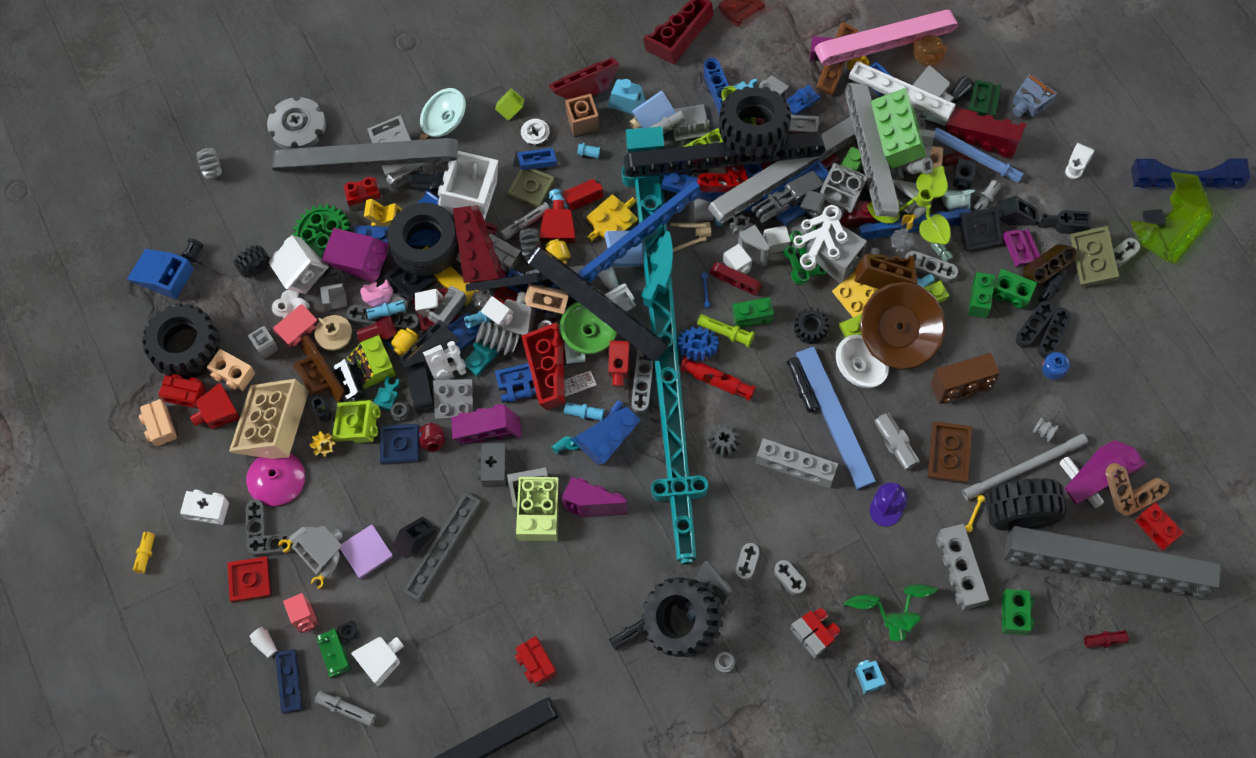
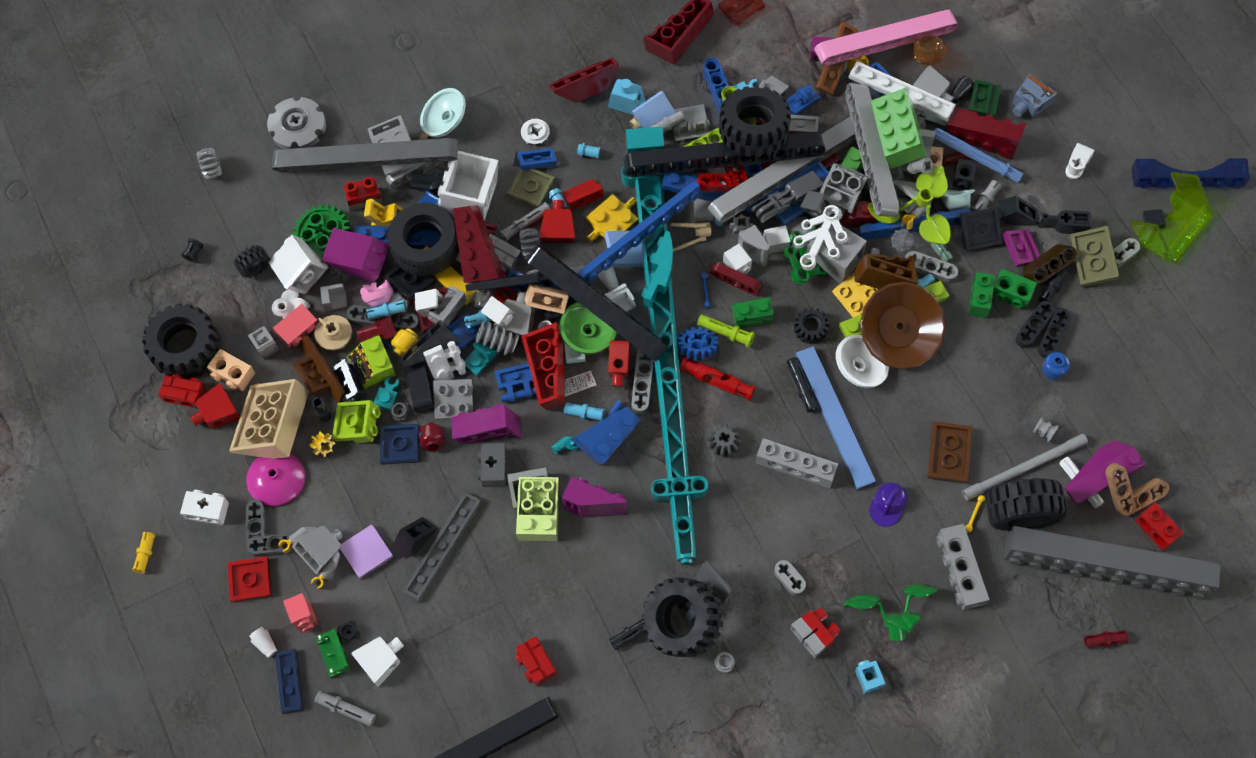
blue slope [127,249,194,300] -> none
light nougat brick [139,399,177,446] -> none
lime panel [495,88,524,120] -> none
yellow head [545,239,571,265] -> none
nougat head [565,94,600,137] -> none
light grey beam [735,543,759,581] -> none
light grey piece [874,413,920,471] -> none
reddish brown brick [931,352,1000,404] -> none
green brick [1002,589,1034,636] -> none

